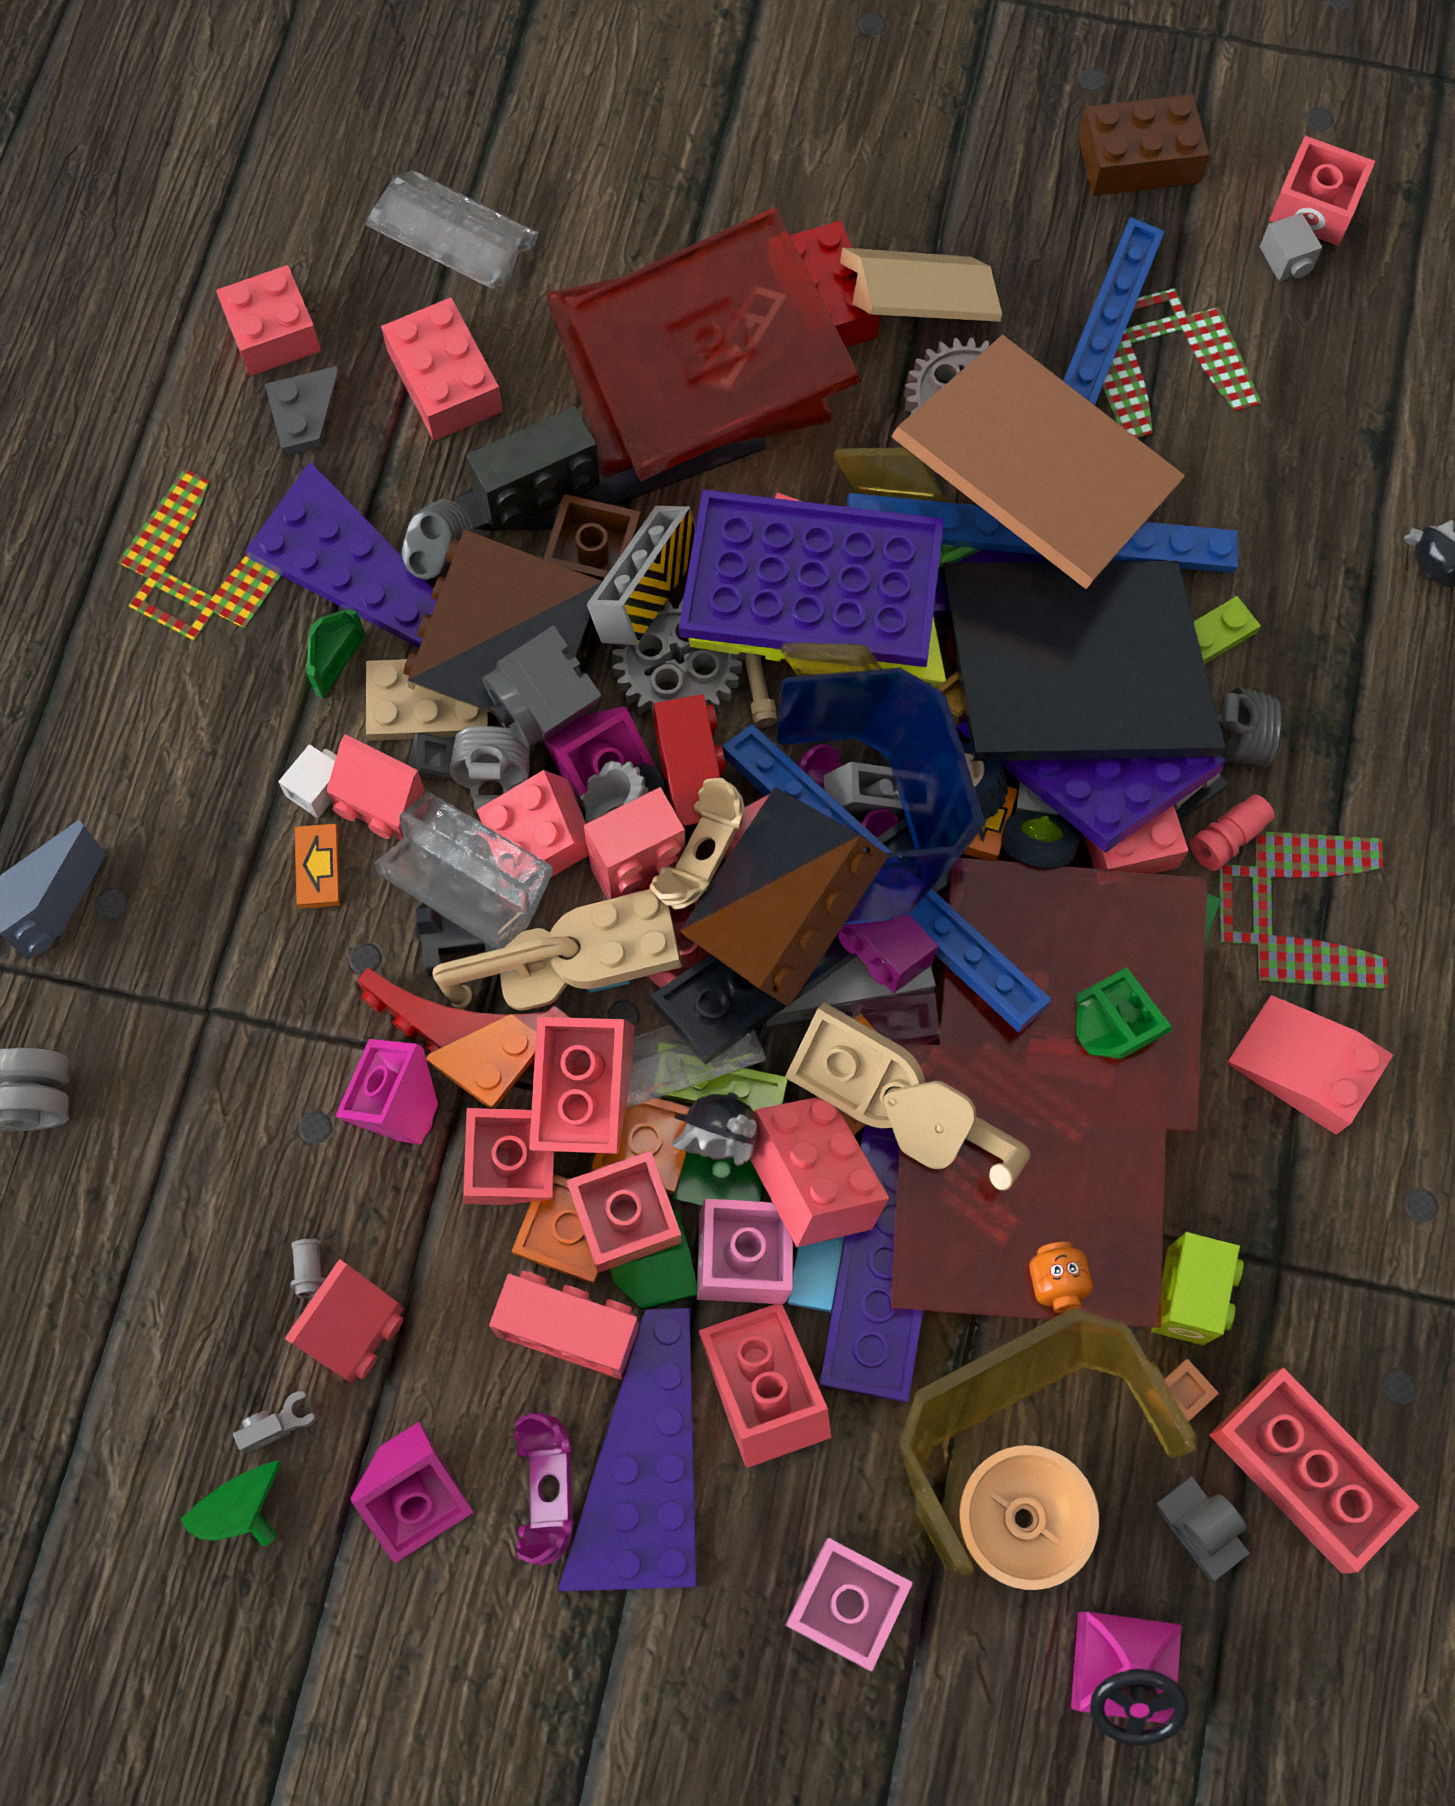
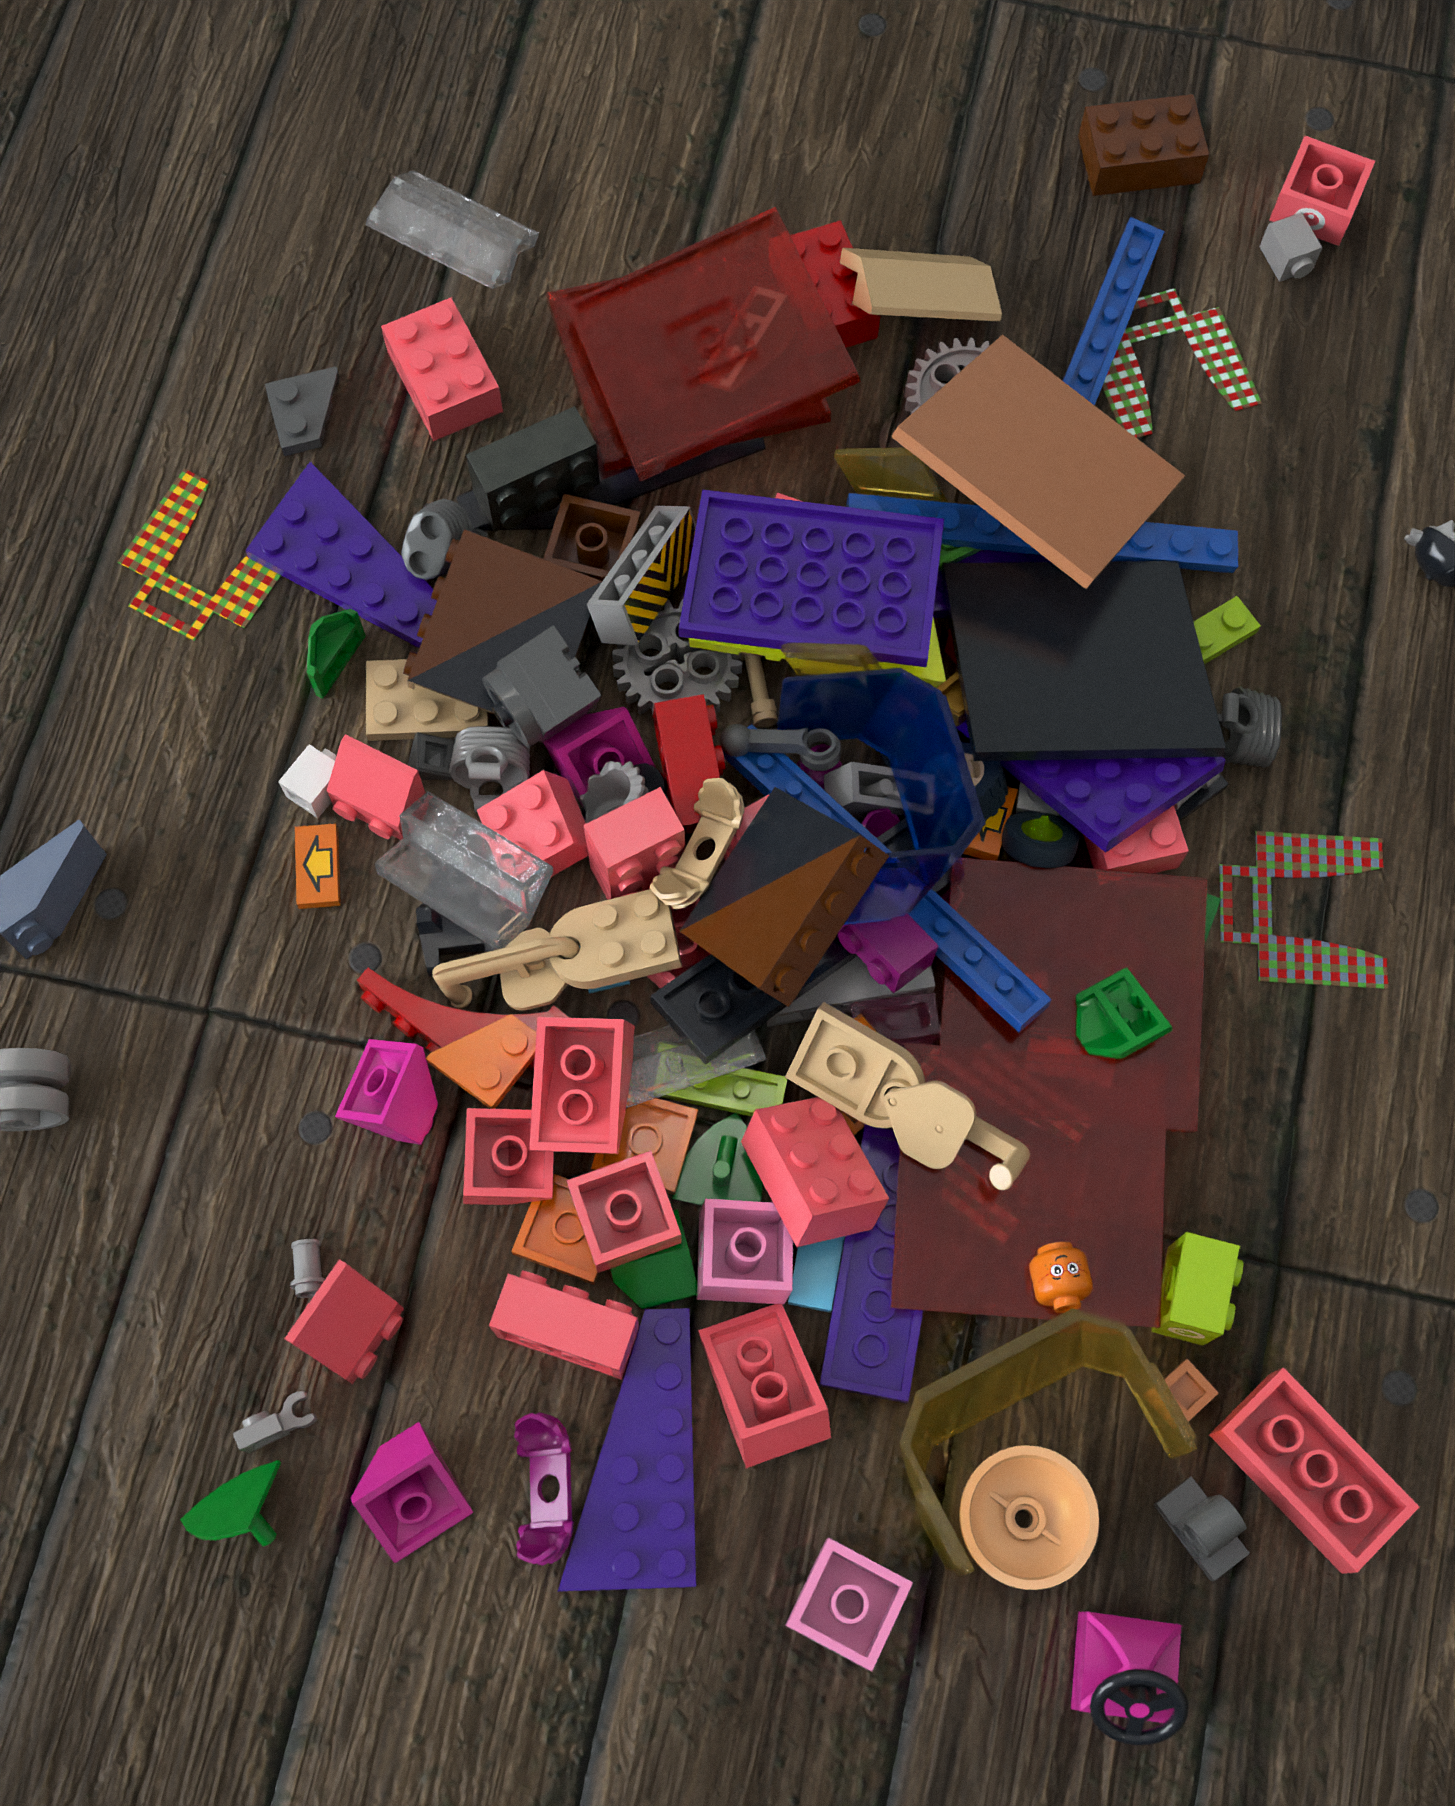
coral brick [216,265,321,376] -> none
hair [672,1092,759,1165] -> none
coral axle [1190,794,1275,871] -> none
coral slope [1226,995,1393,1135] -> none
none -> dark grey piece [720,724,841,771]

